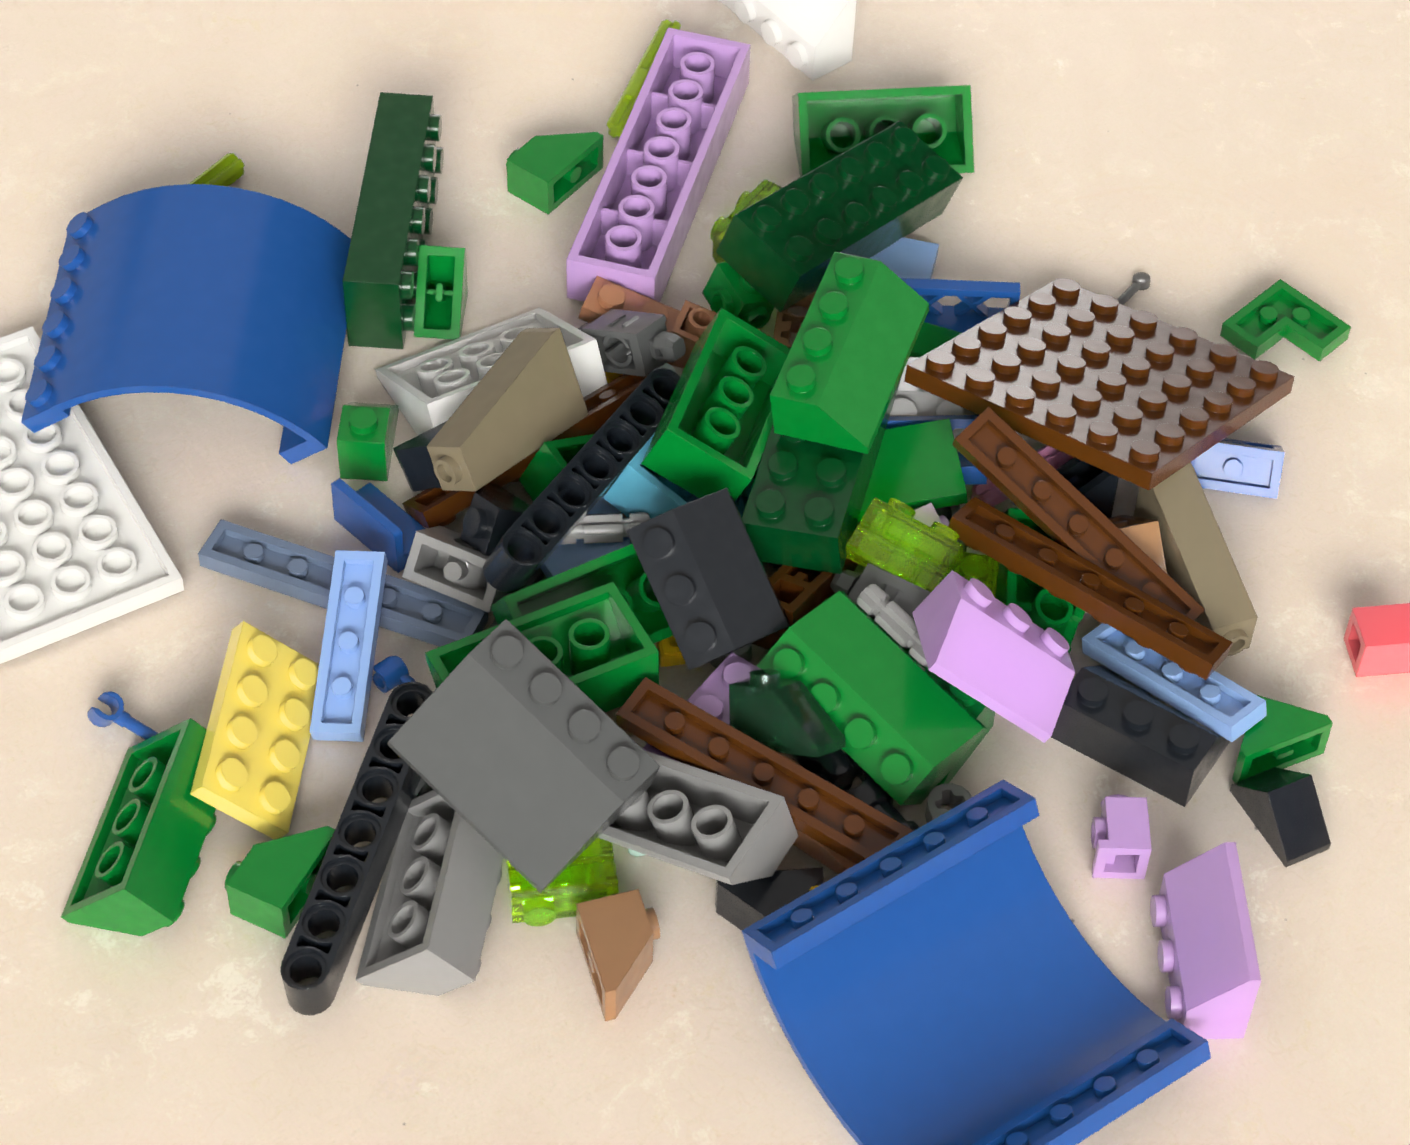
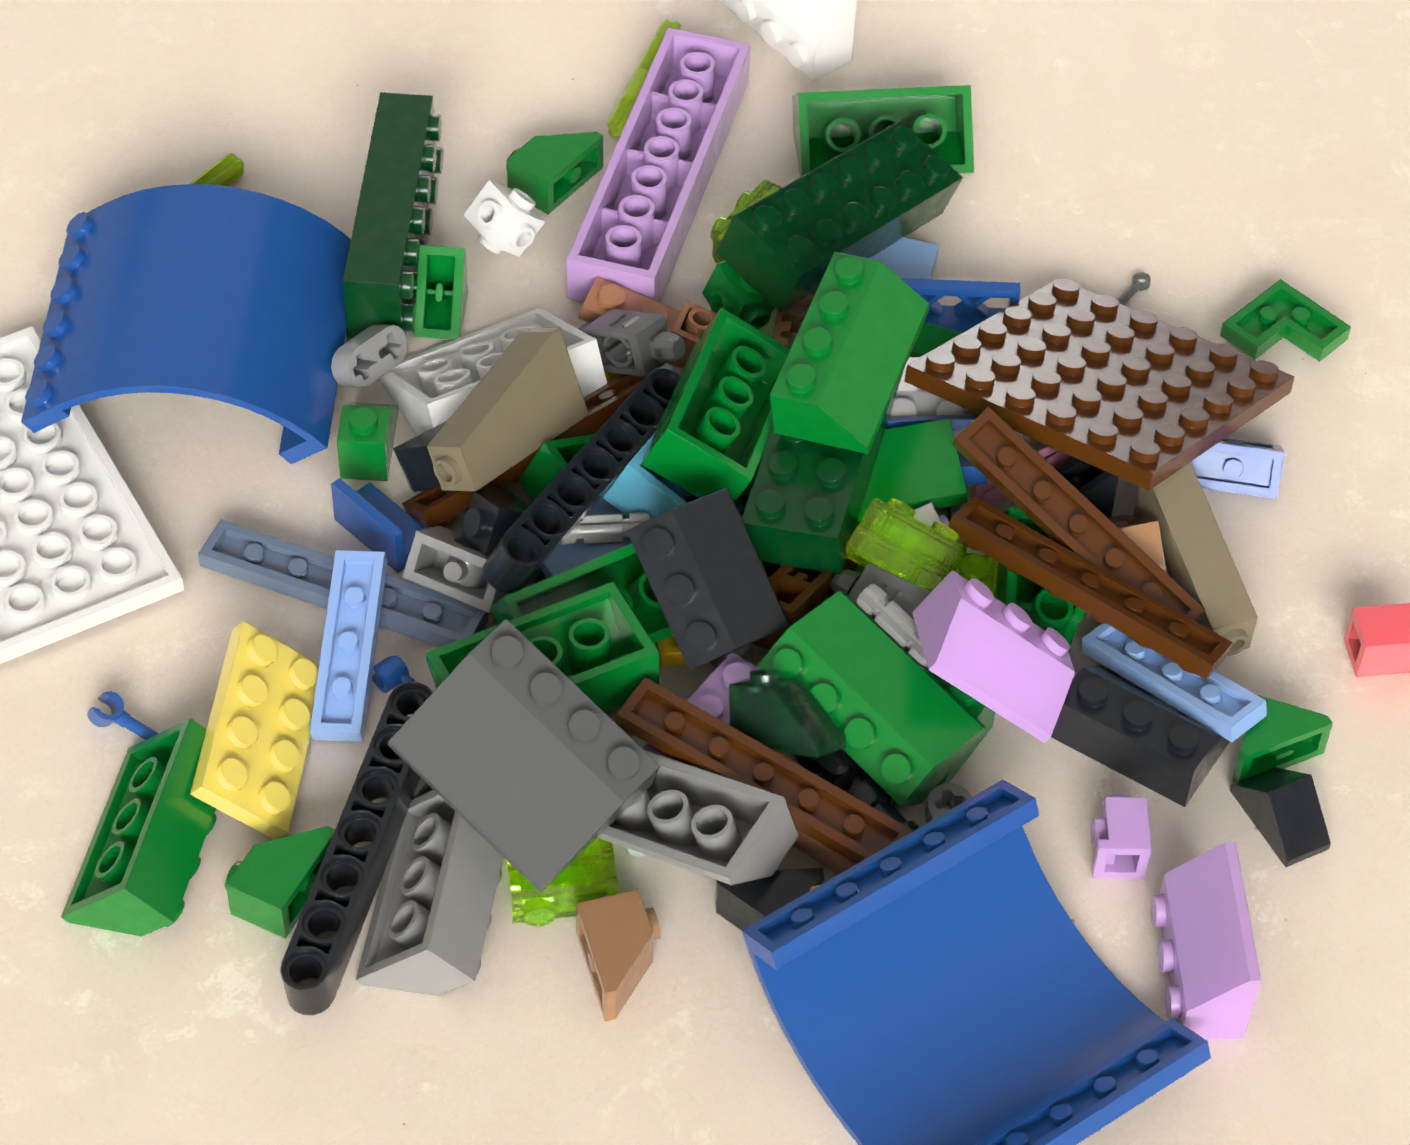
none -> light grey beam [331,324,408,388]
none -> white brick [463,180,545,257]

